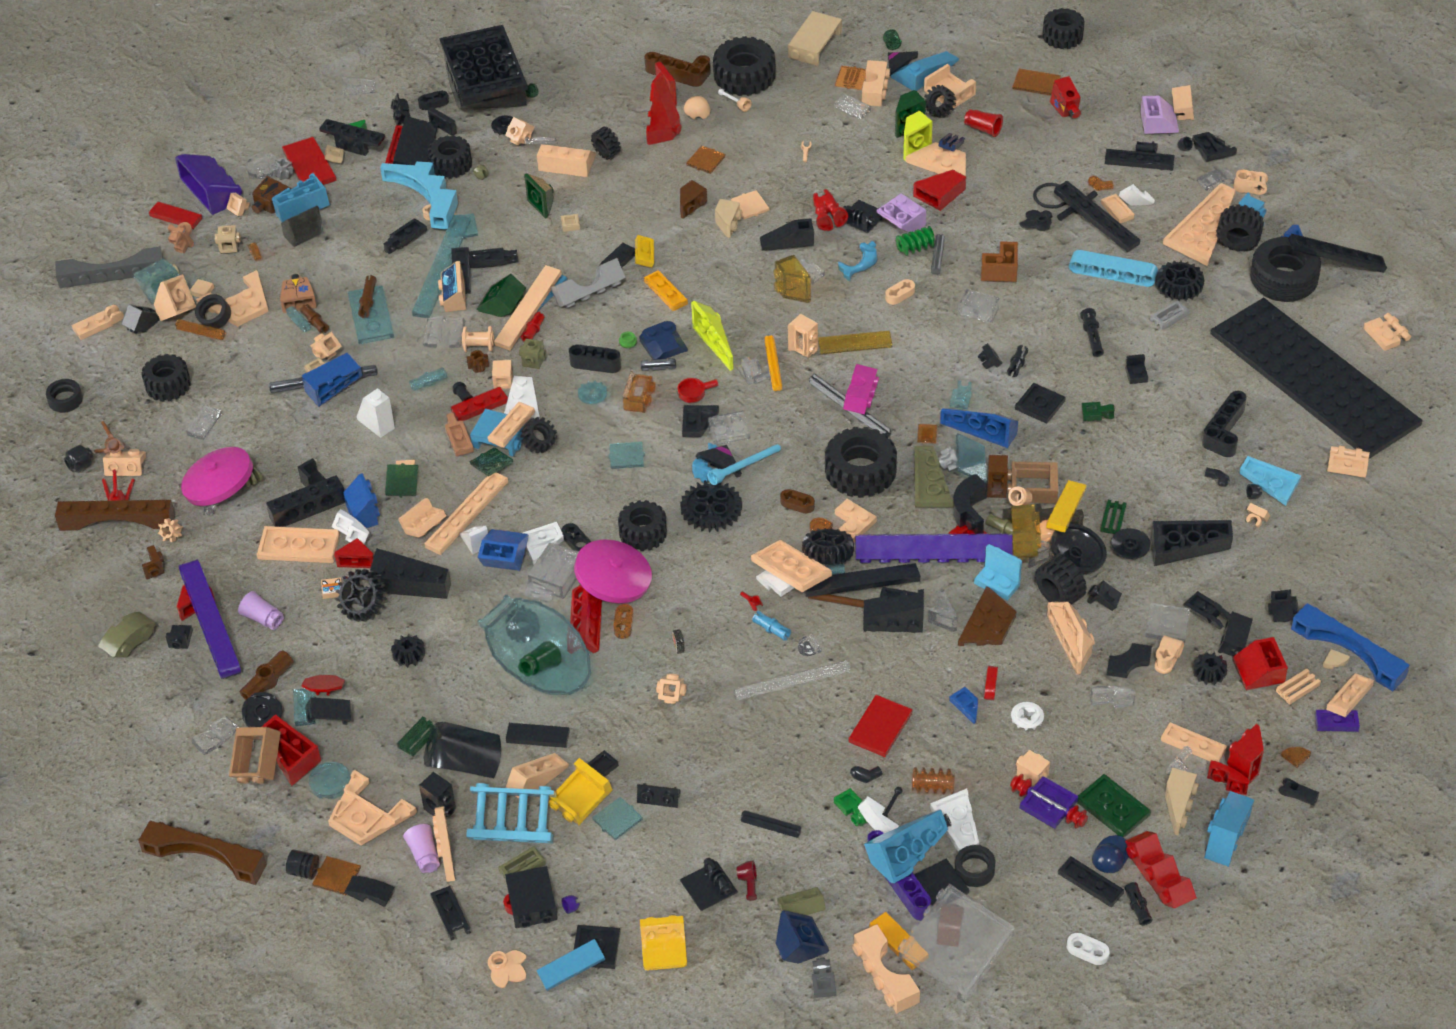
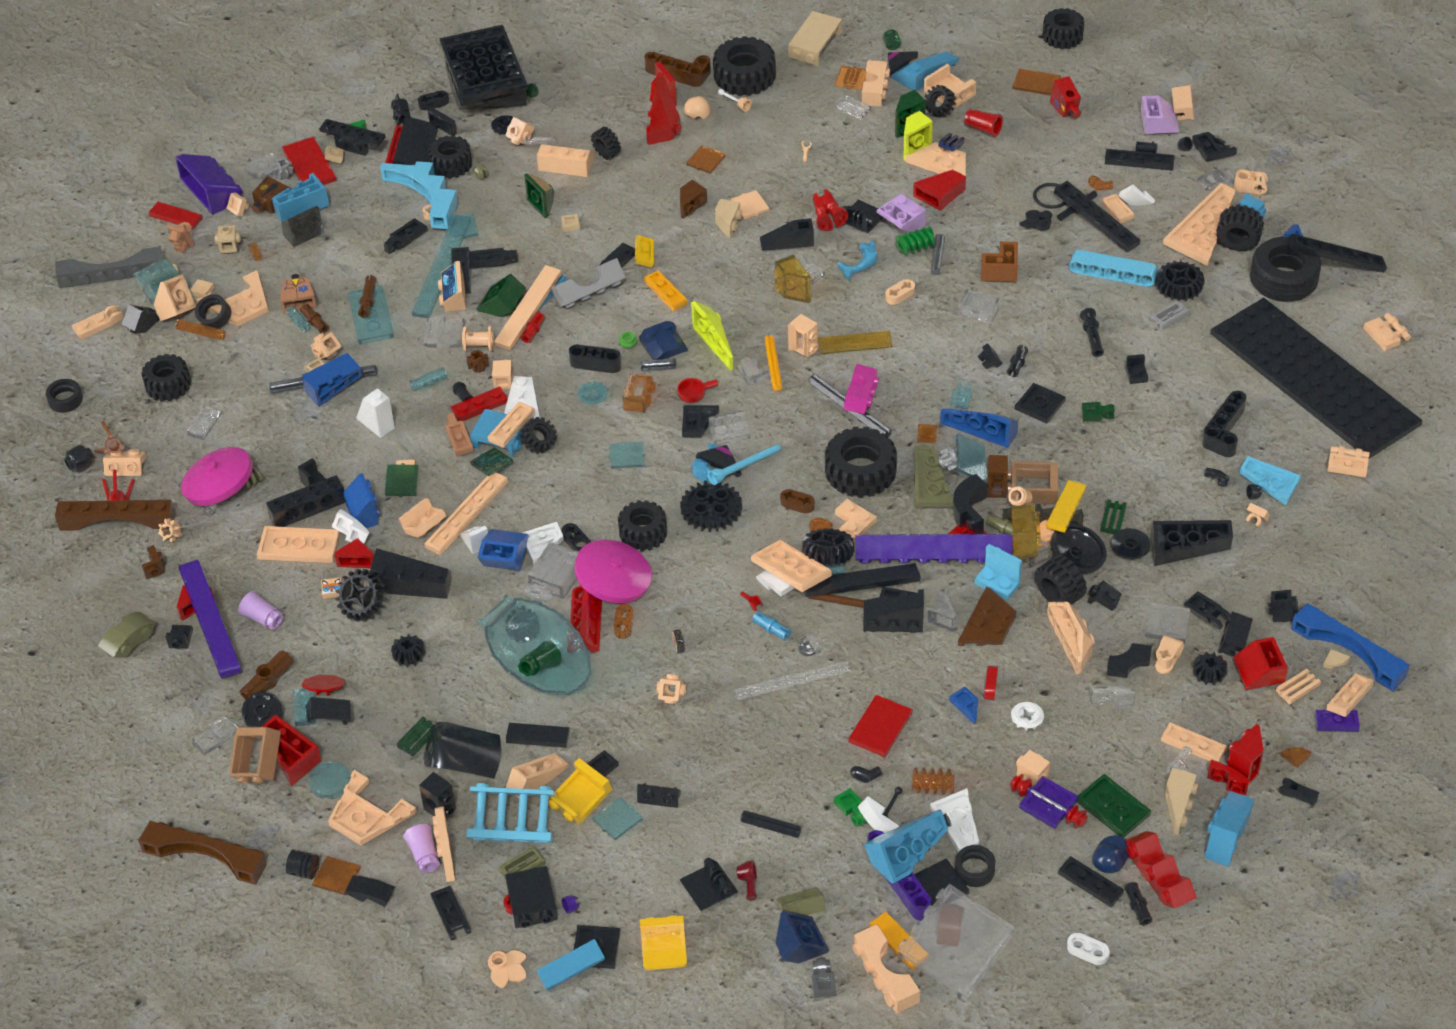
olive brick [519,339,546,369] -> none

